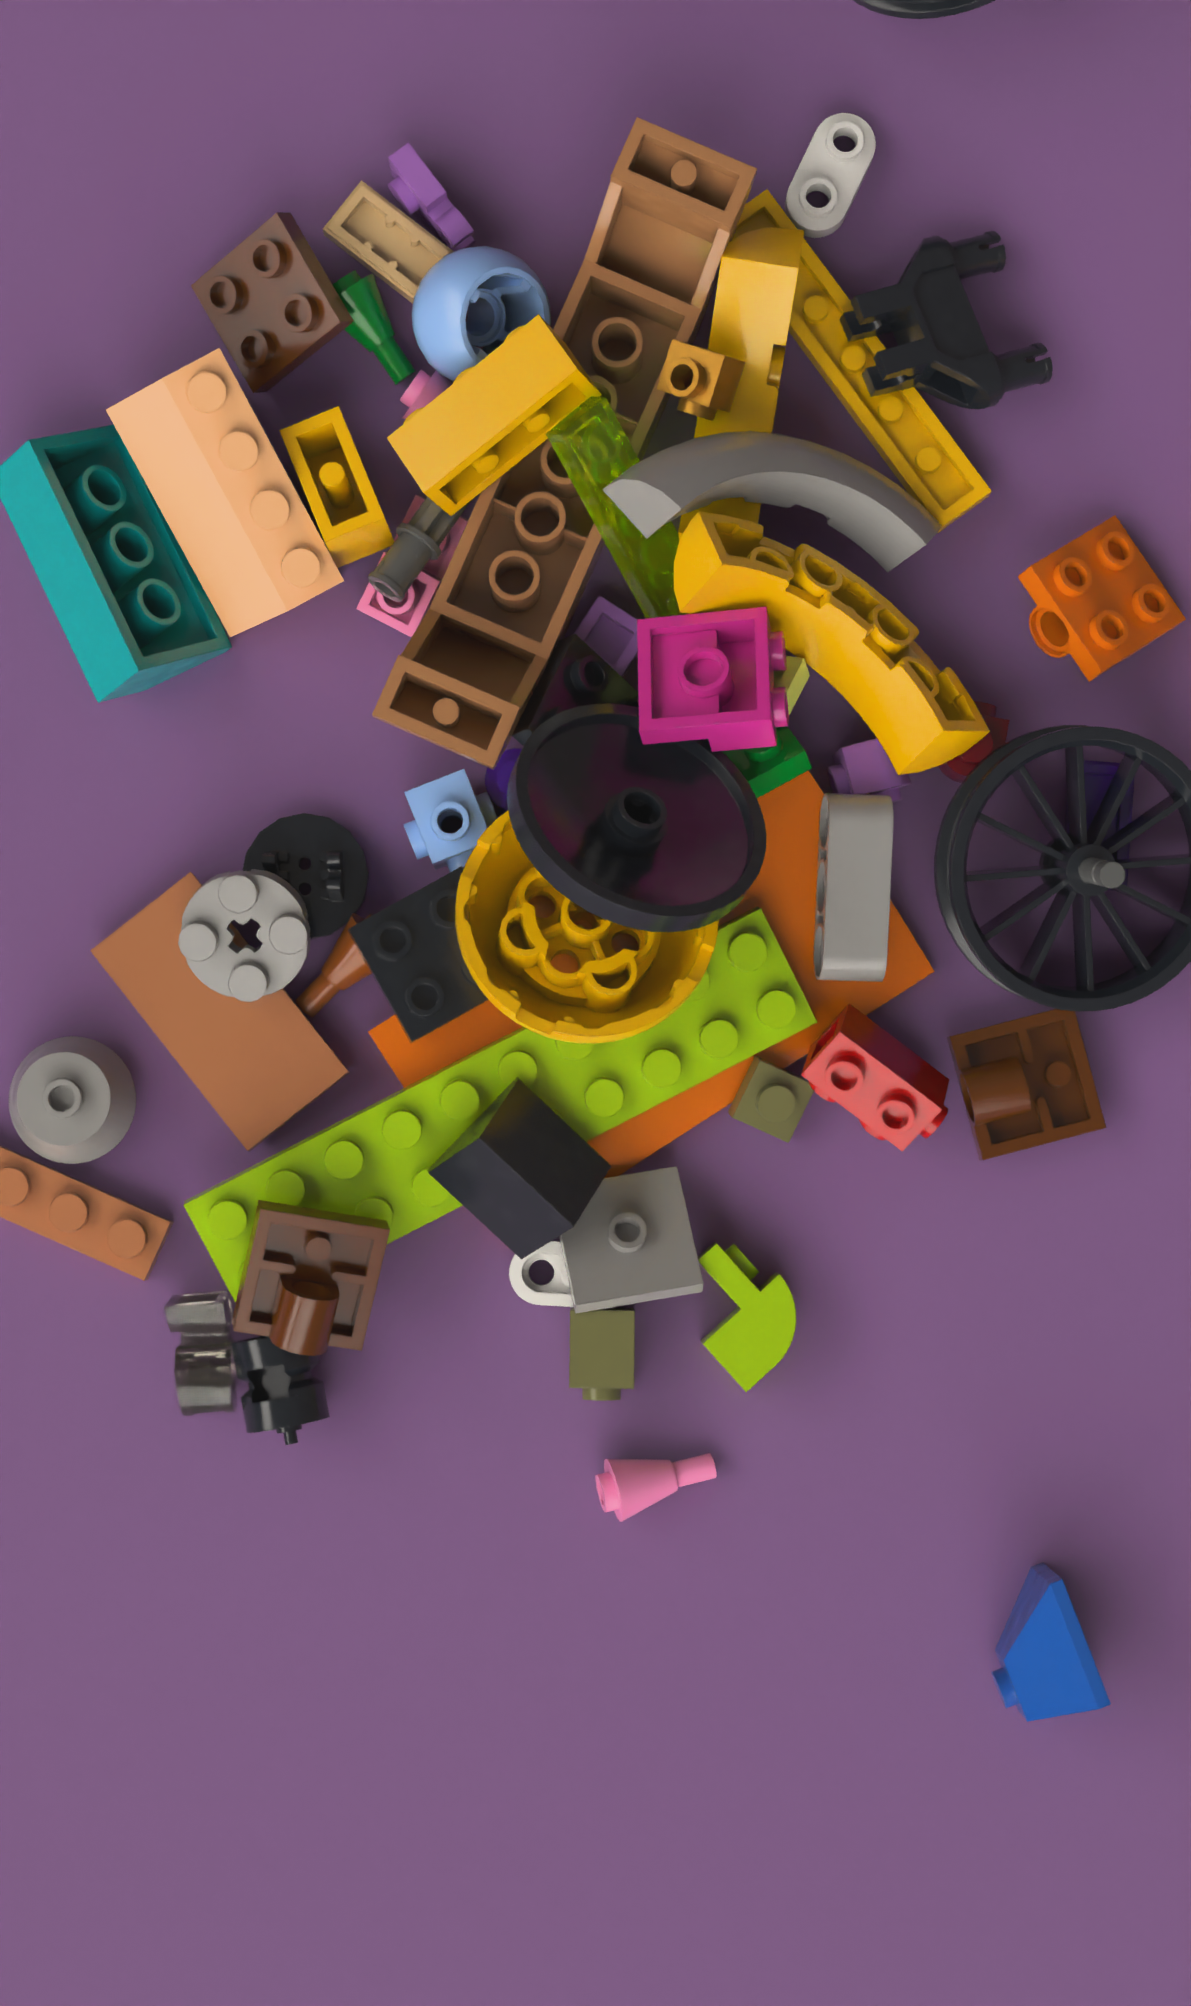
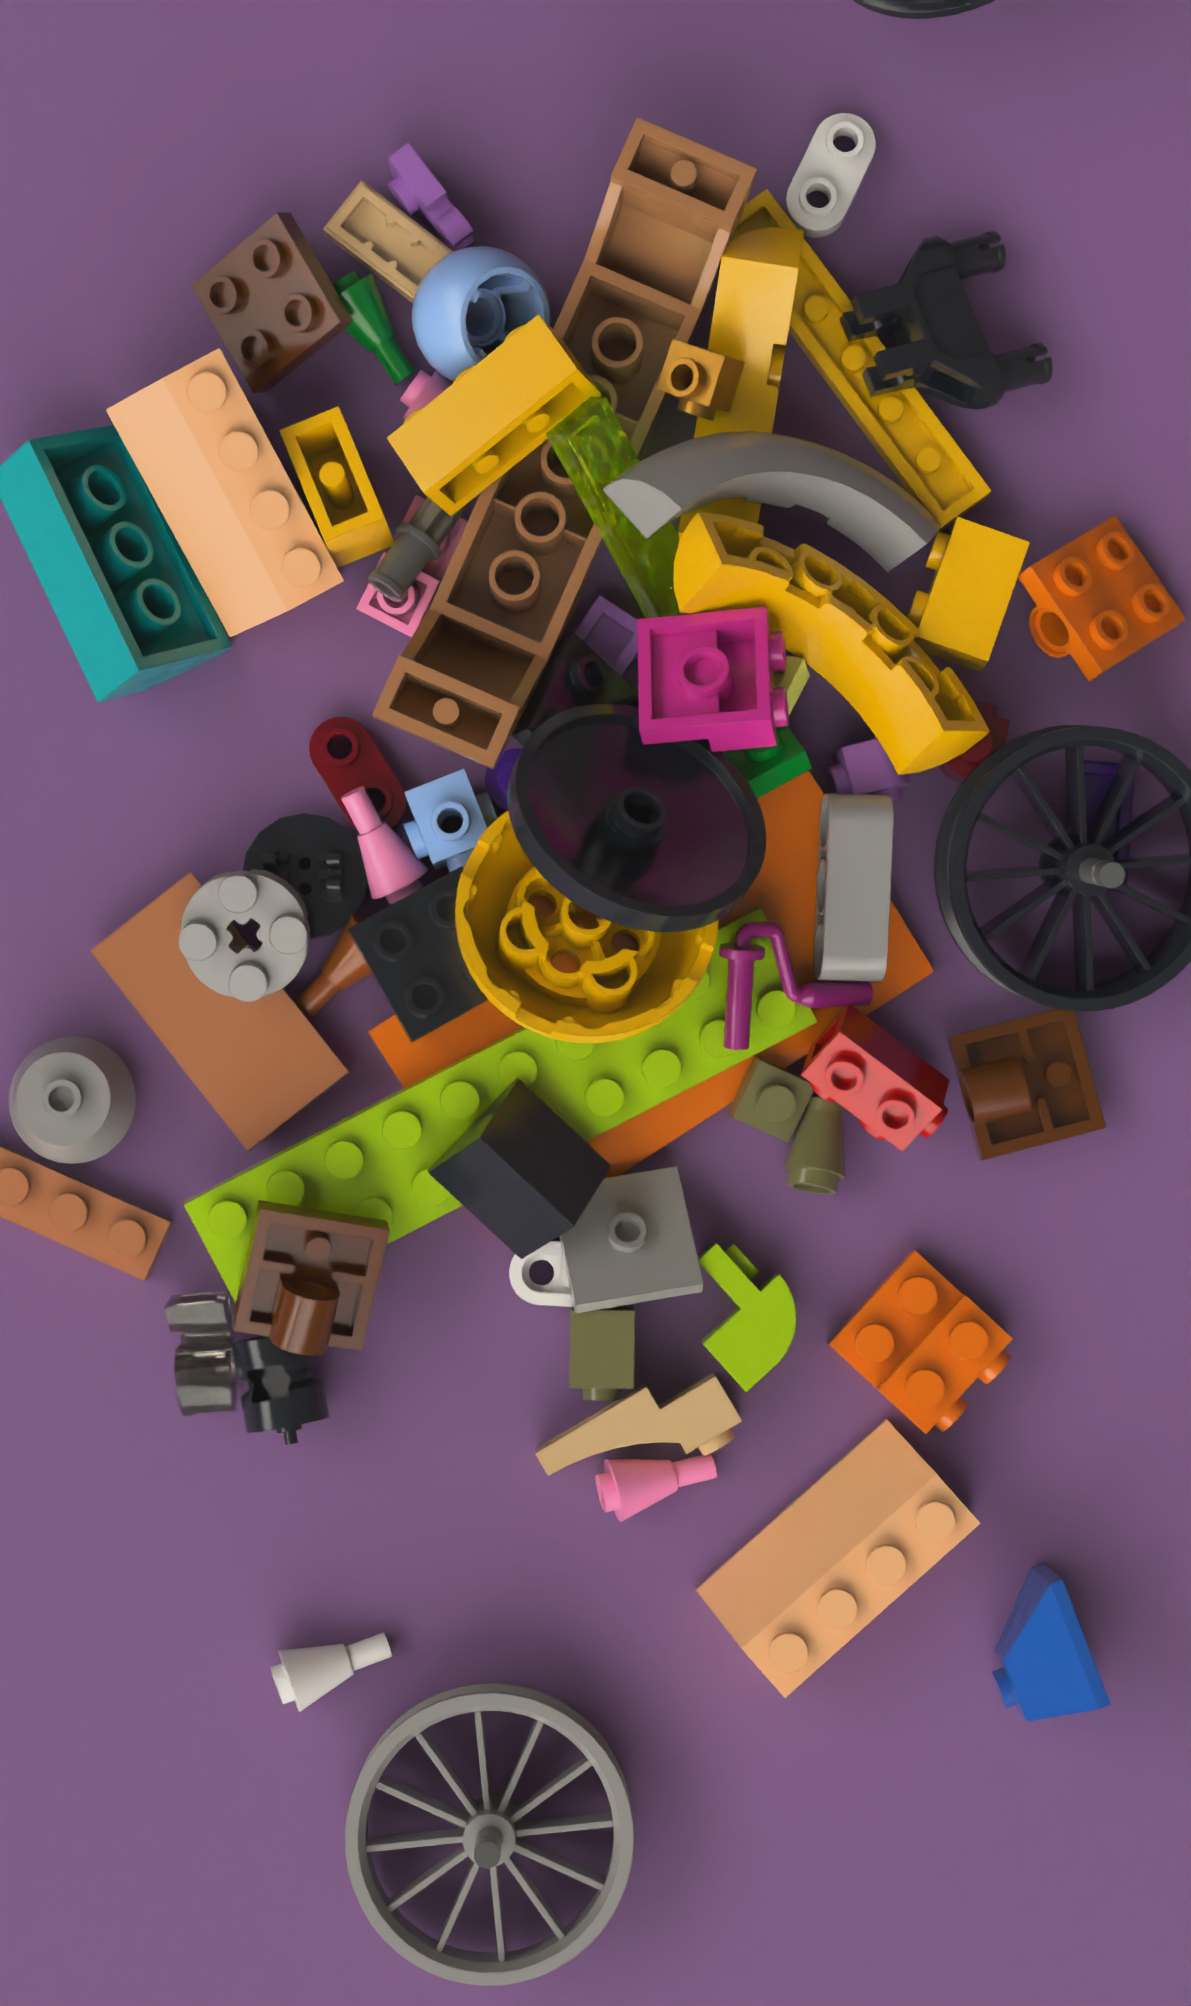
none -> white cone [270,1632,392,1712]
none -> dark red plate [309,717,407,830]
none -> bright pink cone [341,786,428,904]
none -> light grey wheel [345,1682,634,1986]
none -> tan slope [535,1372,742,1476]
none -> light nougat slope [696,1419,981,1698]
none -> magenta piece [719,921,873,1050]
none -> olive cone [783,1097,846,1195]
none -> orange plate [827,1250,1013,1434]
none -> yellow brick [907,517,1030,672]

